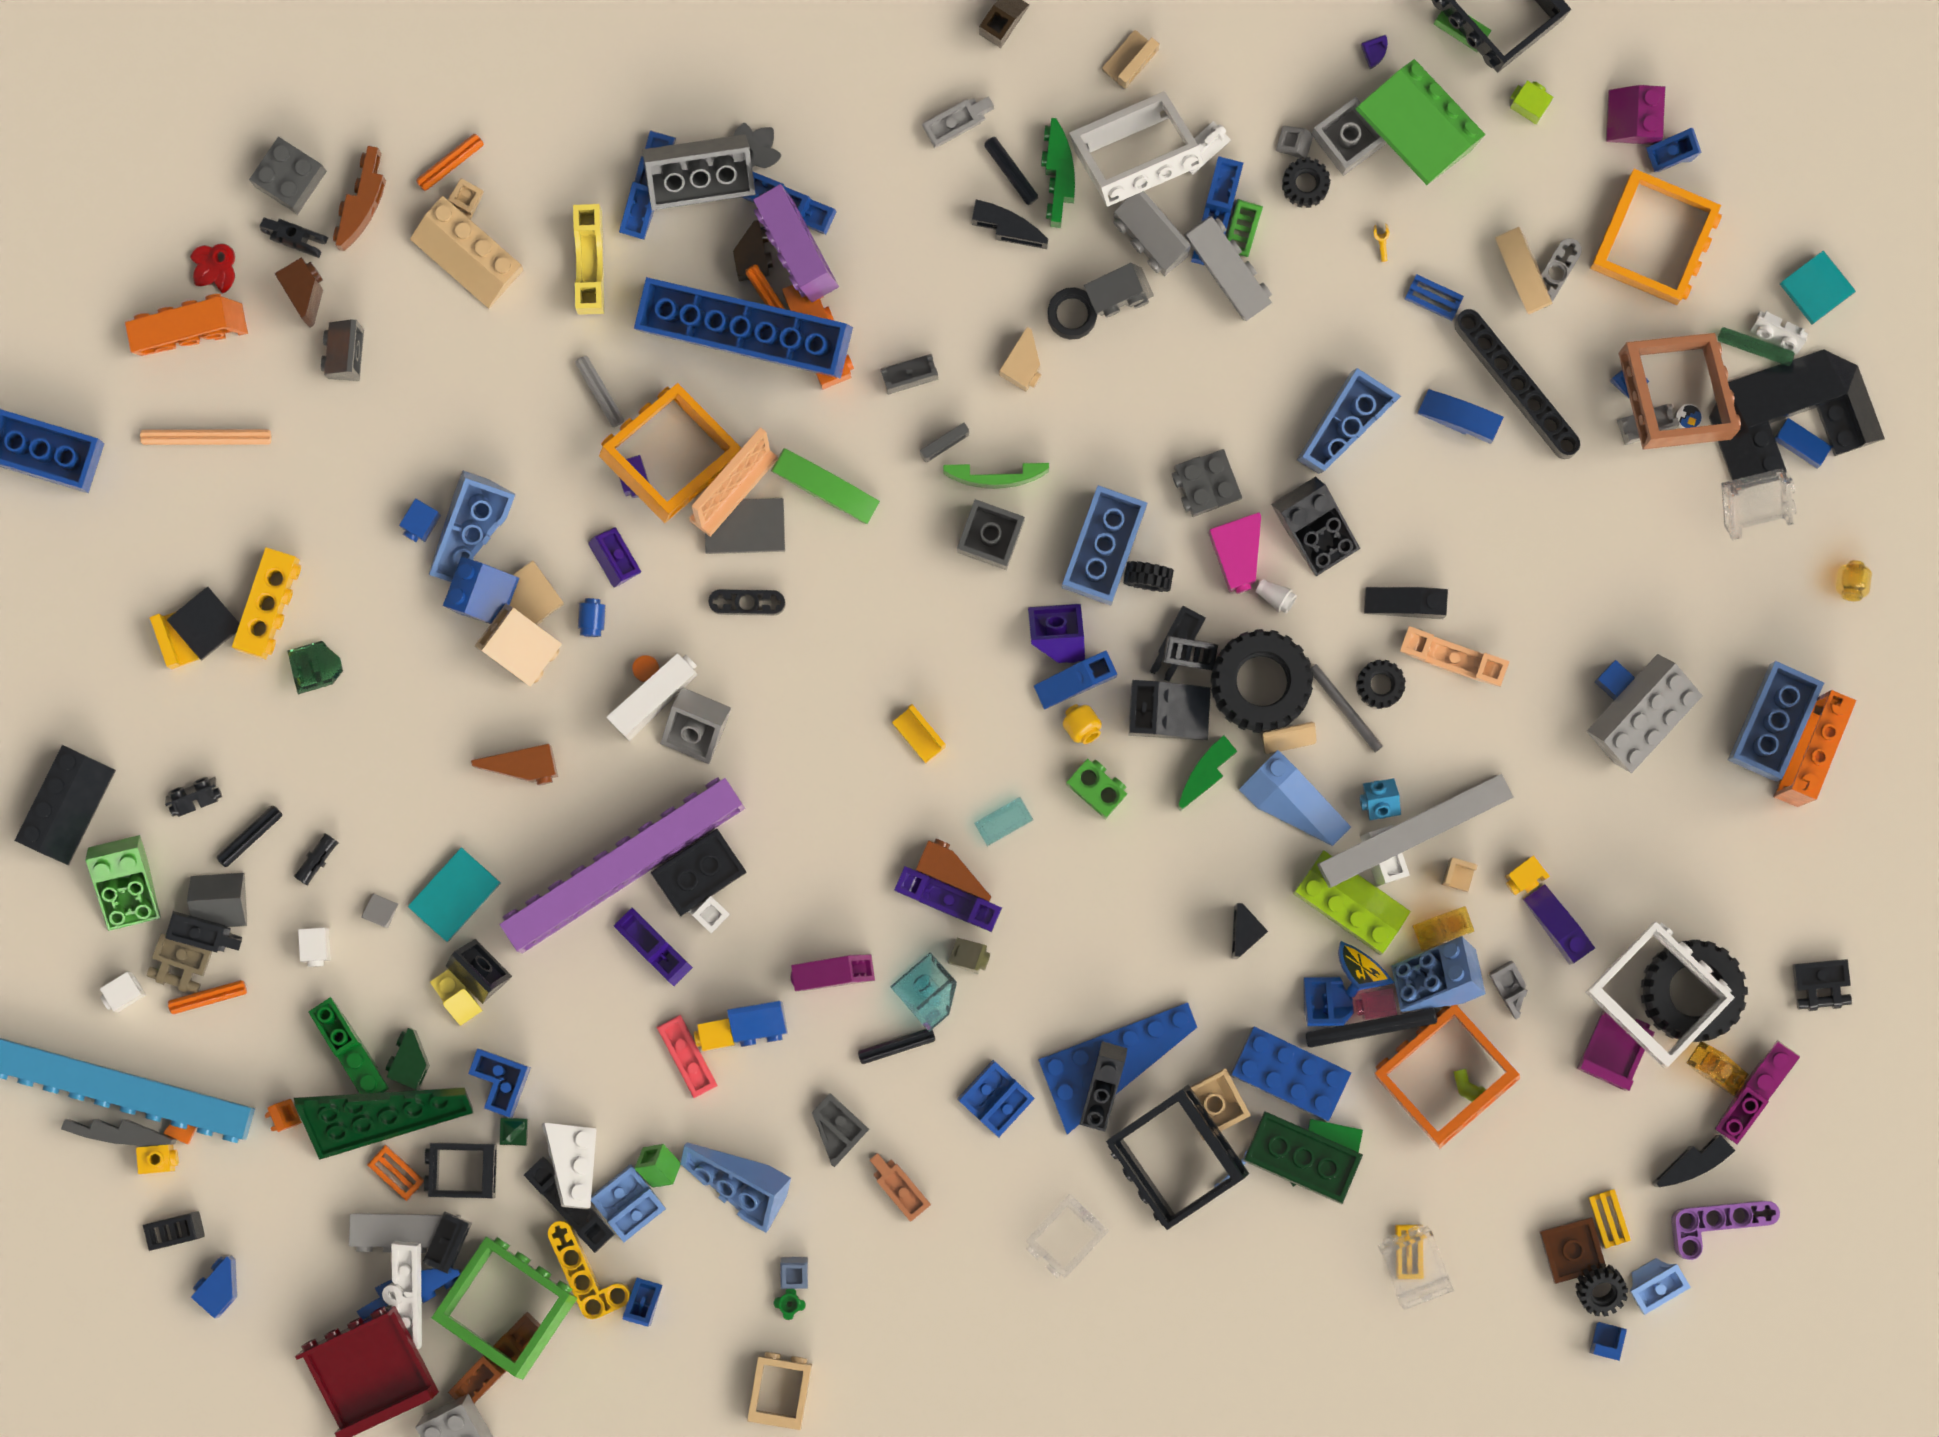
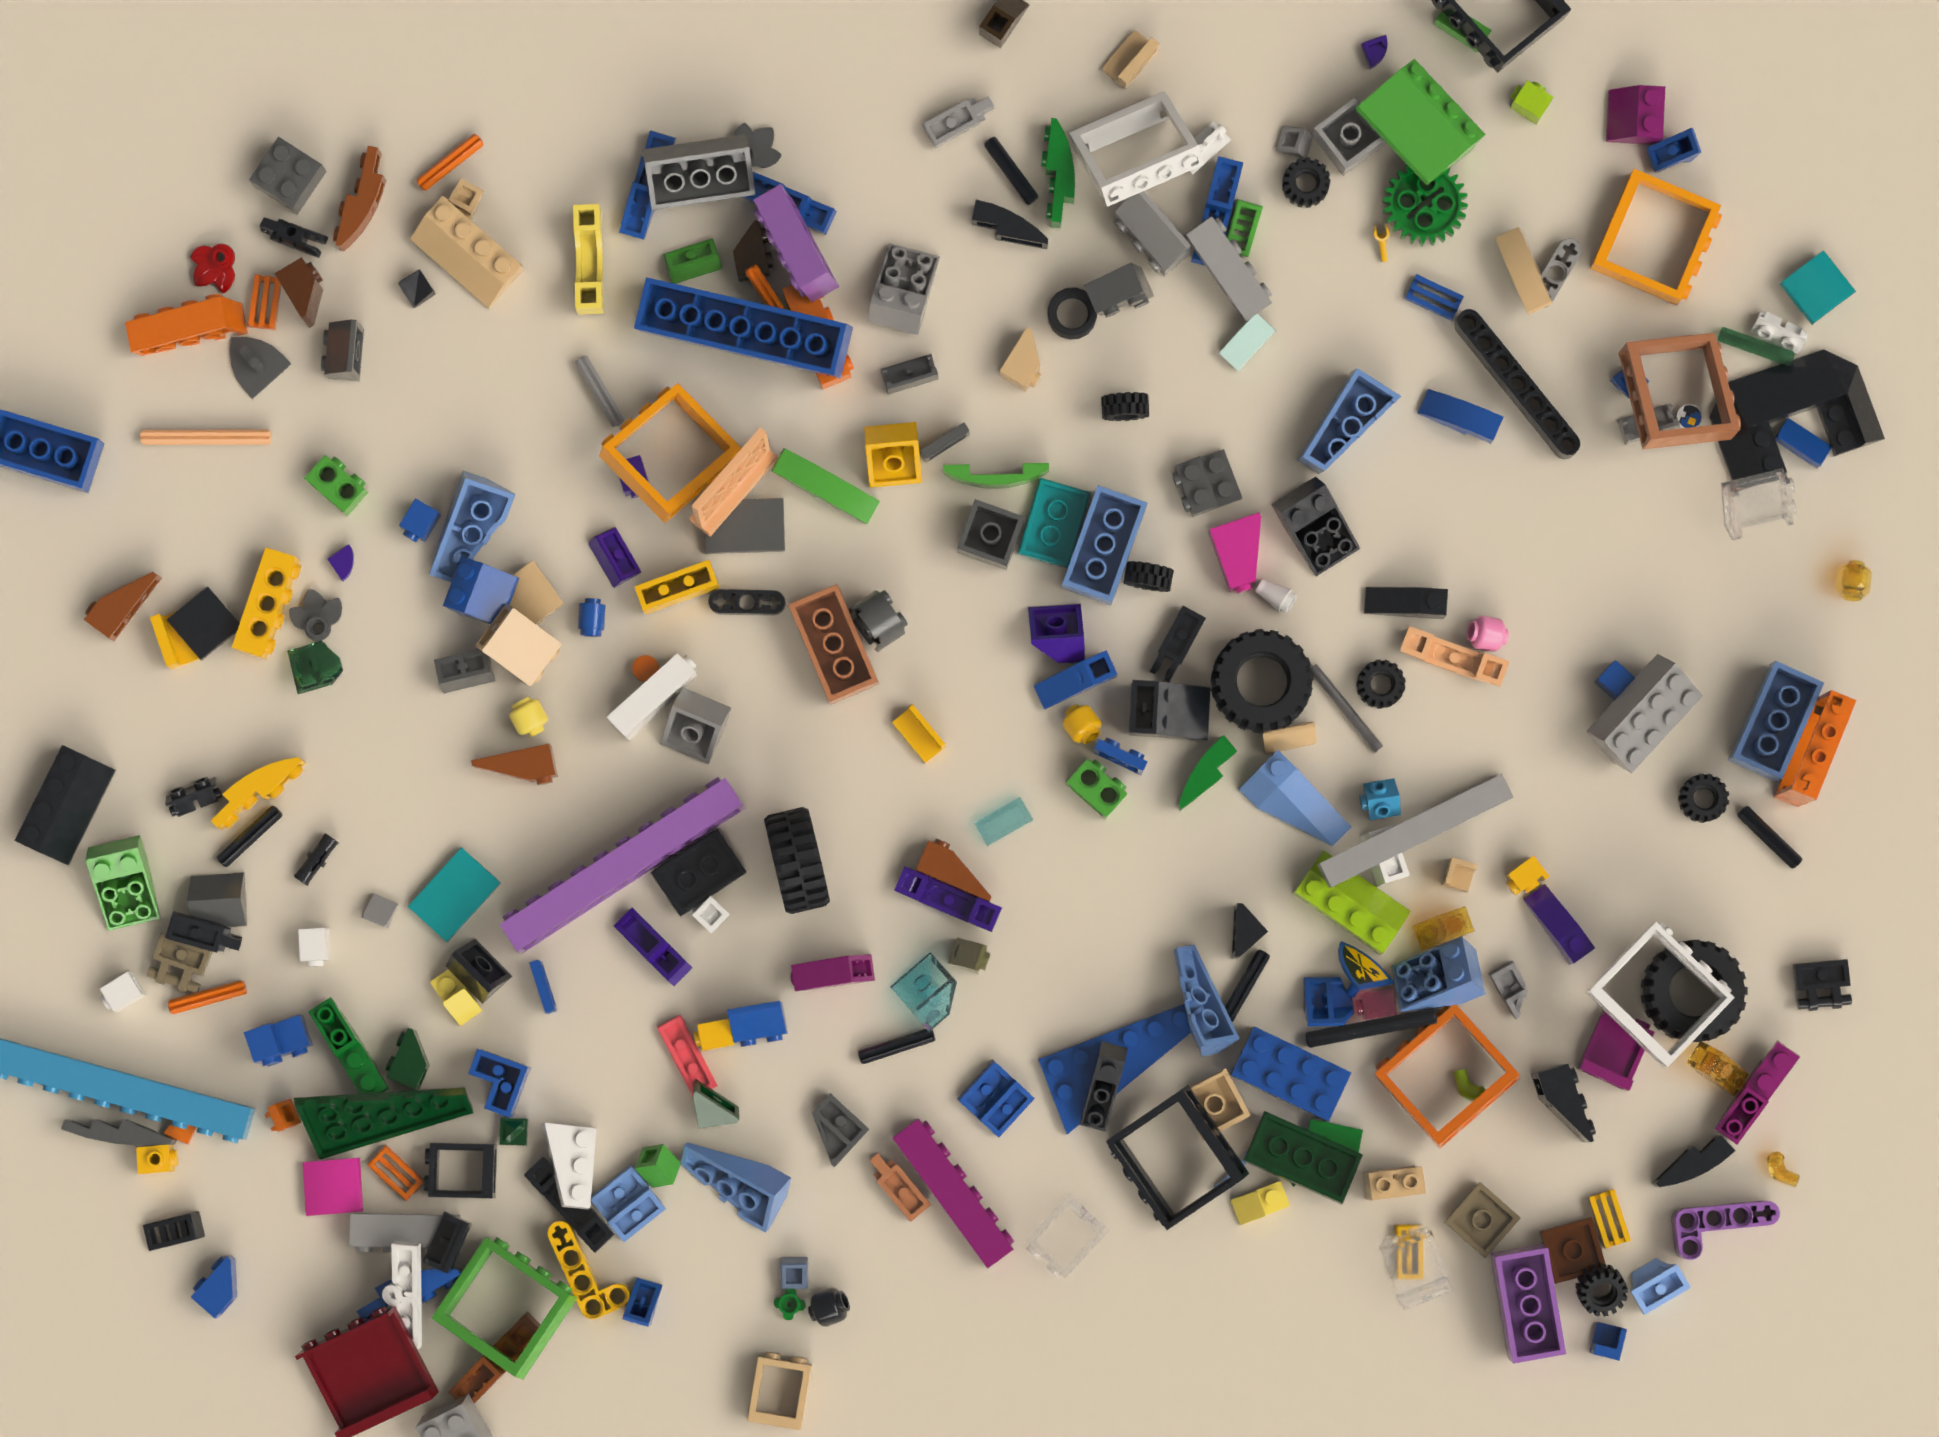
black slope [1162,636,1218,671] -> none
none -> dark orange slope [84,572,162,641]
none -> yellow slope [210,757,306,830]
none -> dark grey shield [230,337,291,399]
none -> blue brick [244,1015,313,1067]
none -> orange tile [248,274,281,330]
none -> dark grey plate [289,589,342,641]
none -> dark pink slope [302,1158,363,1216]
none -> bright green brick [304,455,368,516]
none -> dark purple tile [327,544,354,582]
none -> black slope [398,269,436,308]
none -> dark grey hinge [434,649,495,693]
none -> light yellow head [509,696,548,737]
none -> blue tile [529,960,558,1014]
none -> yellow brick [634,560,720,615]
none -> bright green slope [663,238,722,284]
none -> slope [693,1079,739,1128]
none -> black tyre [764,807,830,914]
none -> nougat brick [788,584,879,705]
none -> black head [808,1288,850,1327]
none -> dark grey brick [849,590,908,652]
none -> yellow slope [864,422,922,488]
none -> light grey slope [867,243,940,335]
none -> magenta brick [893,1119,1015,1268]
none -> teal tile [1018,478,1091,569]
none -> blue plate [1094,737,1148,775]
none -> black tyre [1101,392,1150,421]
none -> medium blue wedge [1174,945,1240,1057]
none -> light aqua slope [1219,313,1276,371]
none -> black axle [1225,949,1270,1022]
none -> light yellow slope [1230,1181,1290,1225]
none -> tan window [1363,1166,1426,1201]
none -> green gear [1382,165,1468,246]
none -> dark tan plate [1444,1182,1520,1258]
none -> bright pink head [1467,615,1509,652]
none -> medium lavender brick [1490,1244,1566,1364]
none -> black slope [1531,1064,1596,1142]
none -> black tyre [1678,774,1729,823]
none -> black axle [1737,806,1803,869]
none -> clear yellow arm [1767,1151,1800,1187]

